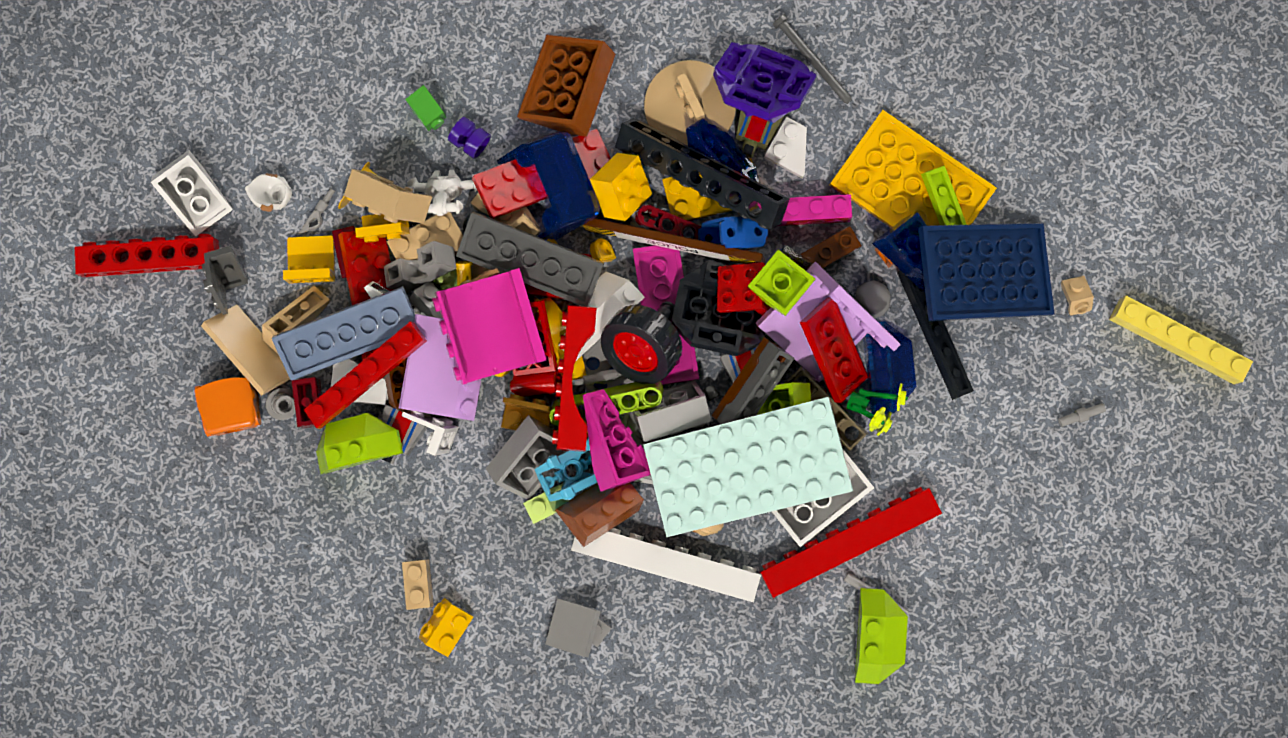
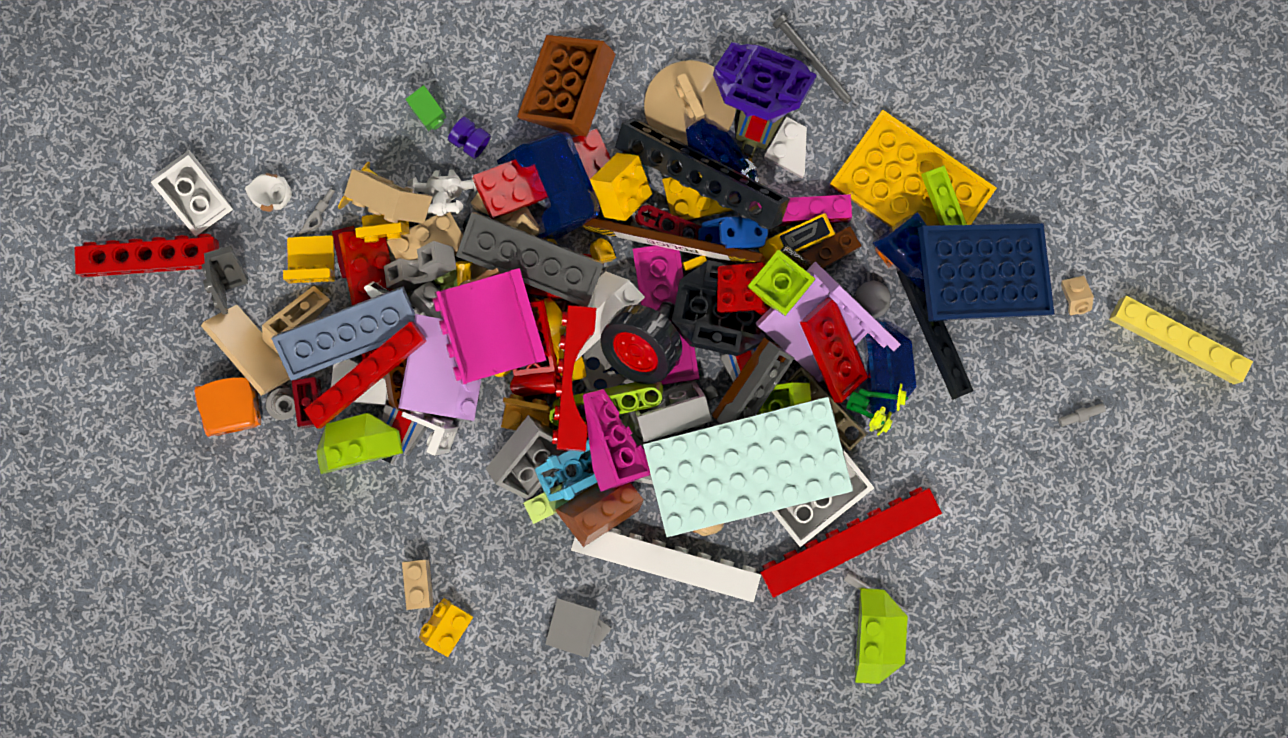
light grey hand [572,369,621,386] -> none
none -> yellow tile [682,255,707,271]
none -> slope [758,213,835,264]

